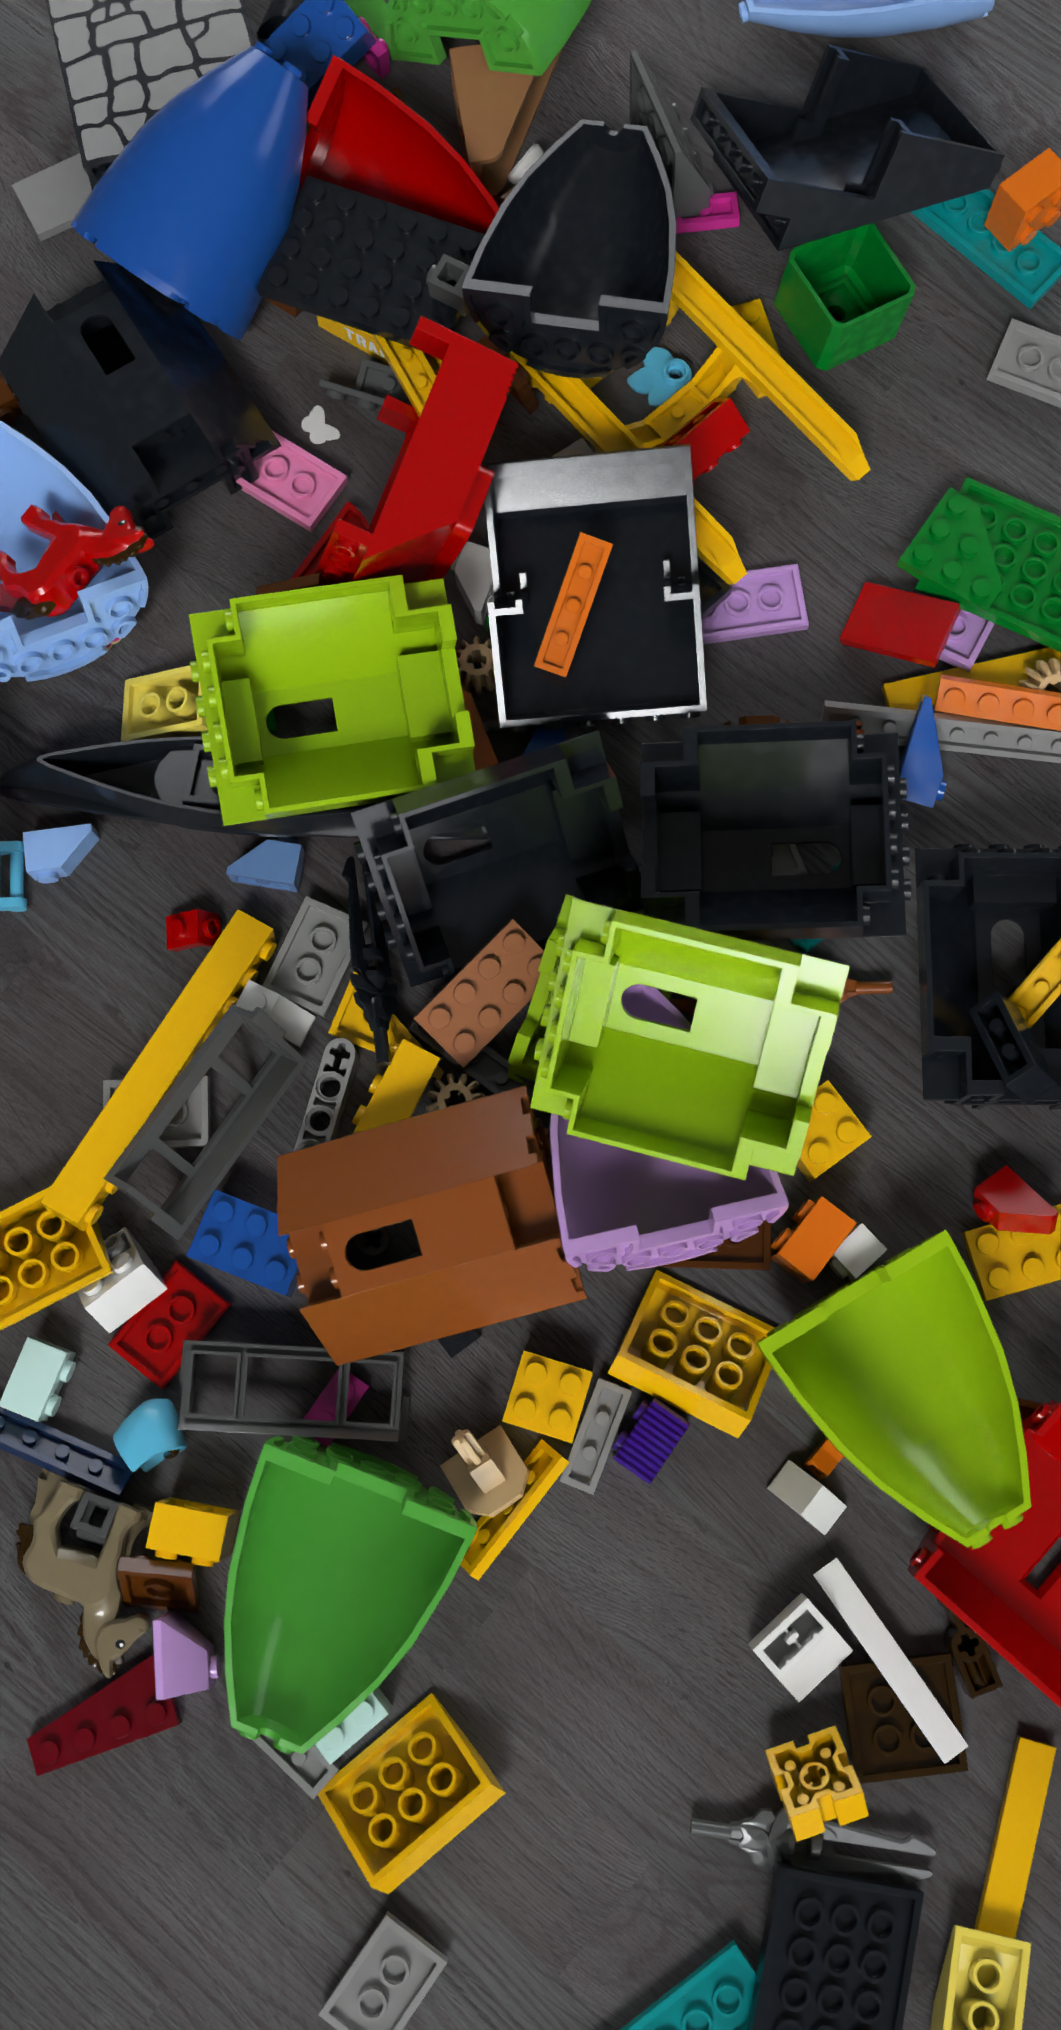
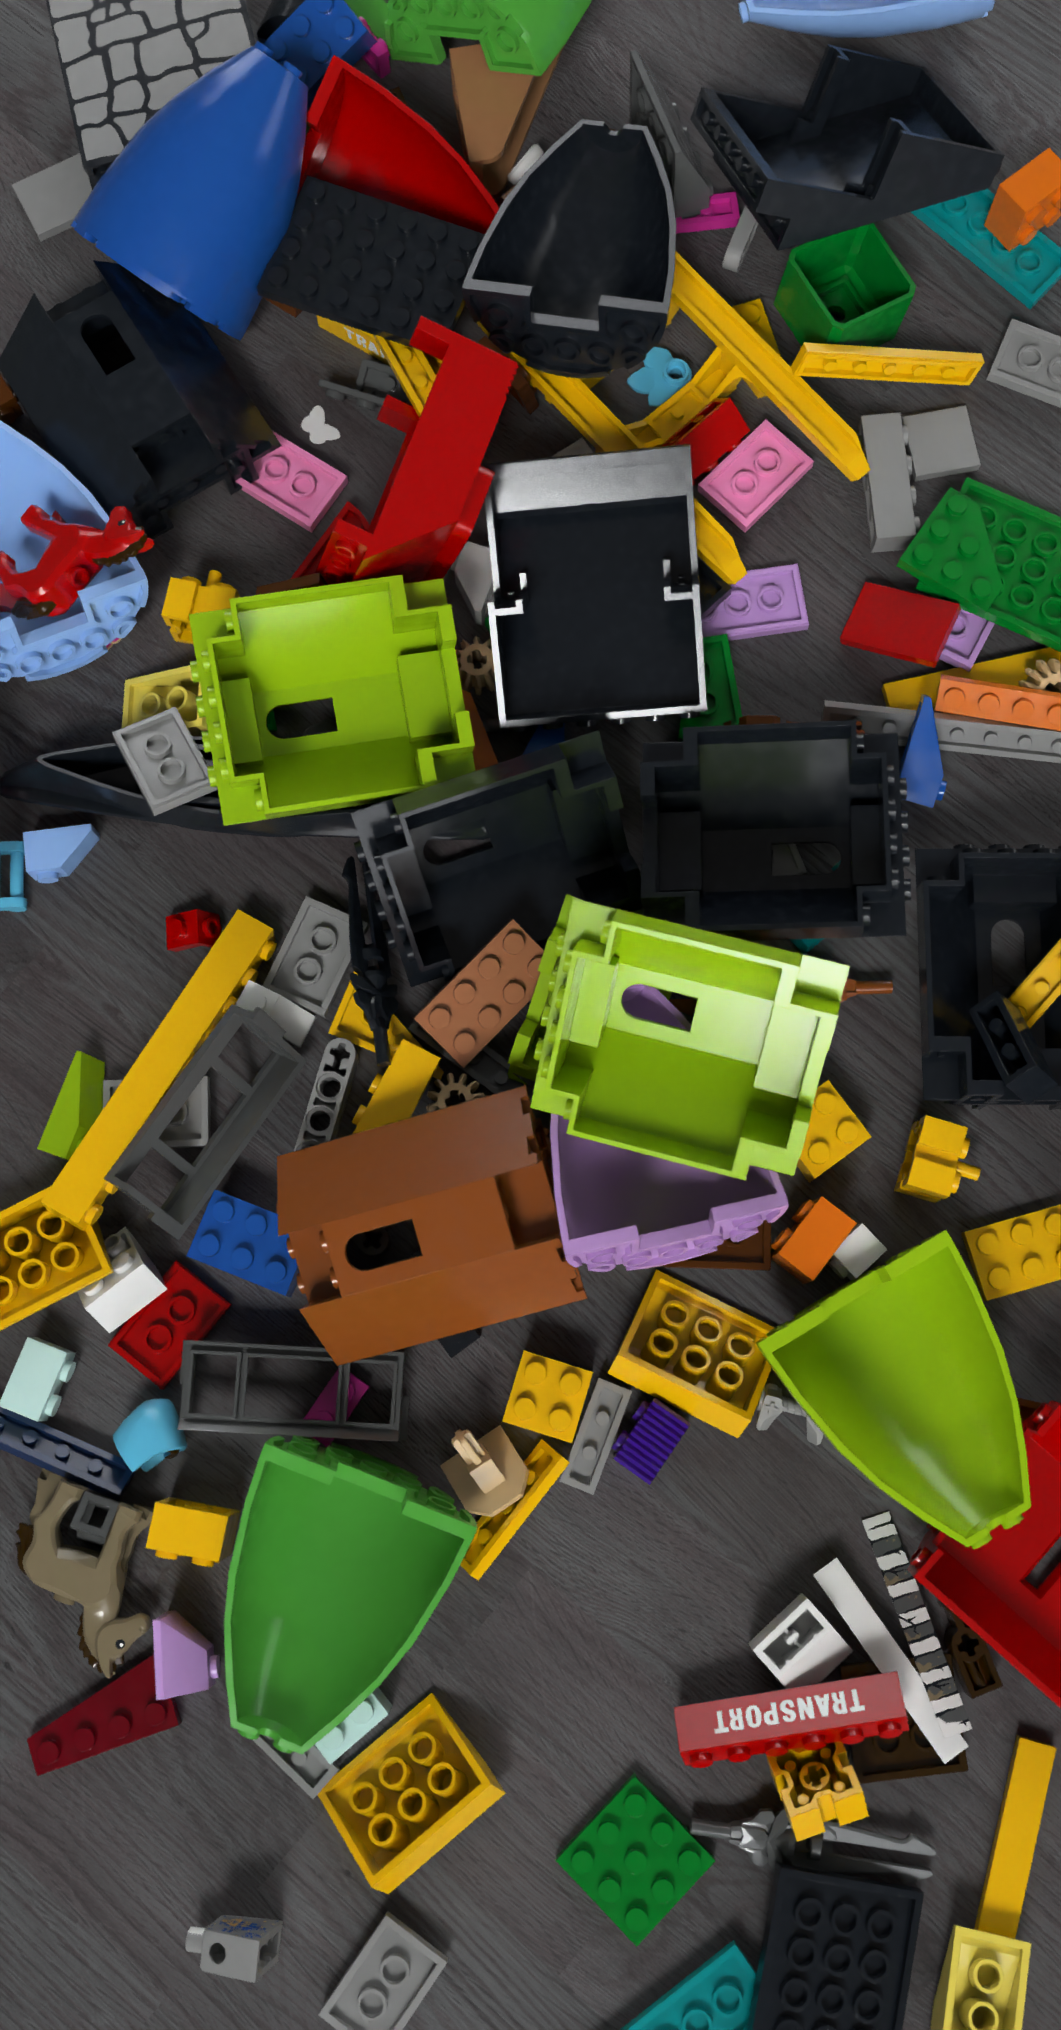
reddish brown plate [117,1555,201,1613] -> none
medium blue slope [226,837,306,892] -> none
dark grey brick [426,254,470,317] -> none
orange plate [534,532,613,678] -> none
white slope [767,1459,847,1535] -> none
orange piece [803,1437,844,1480] -> none
red slope [972,1165,1058,1235] -> none
none -> lime slope [37,1051,105,1161]
none -> light grey tile [112,707,218,816]
none -> yellow brick [161,570,240,644]
none -> light grey torso [185,1915,283,1983]
none -> green plate [556,1773,715,1947]
none -> red brick [674,1671,909,1768]
none -> green wing [677,634,743,742]
none -> bright pink plate [697,419,814,533]
none -> light grey beam [722,205,759,273]
none -> light grey piece [756,1383,824,1445]
none -> yellow tile [791,342,985,385]
none -> light grey brick [856,412,920,553]
none -> sticker [862,1511,972,1739]
none -> yellow brick [894,1115,981,1203]
none -> light grey tile [901,406,981,482]

